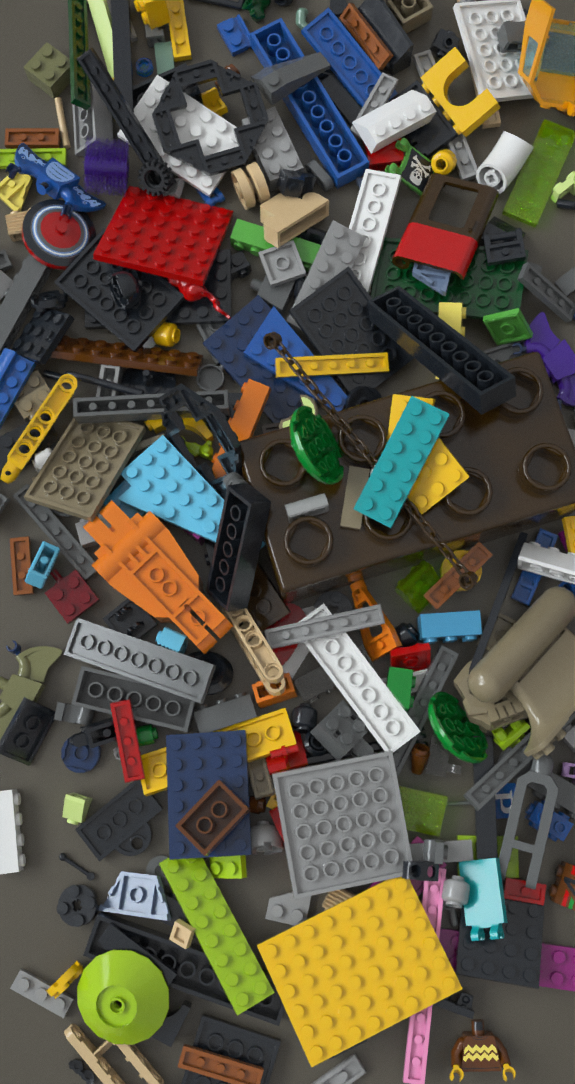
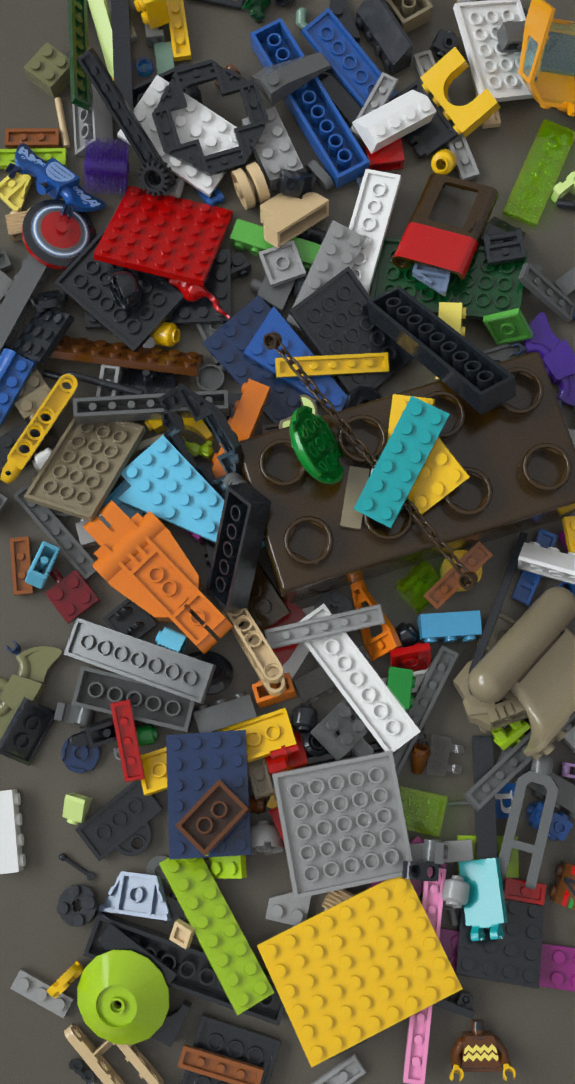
yellow bracket [201,87,228,116] -> none
blue plate [217,14,251,57] -> none
light grey brick [284,493,329,523] -> none
dark orange plate [339,3,394,70] -> none
flag [385,138,434,196] -> none
green brick [428,692,488,764] -> none
white brick [476,131,534,194] -> none

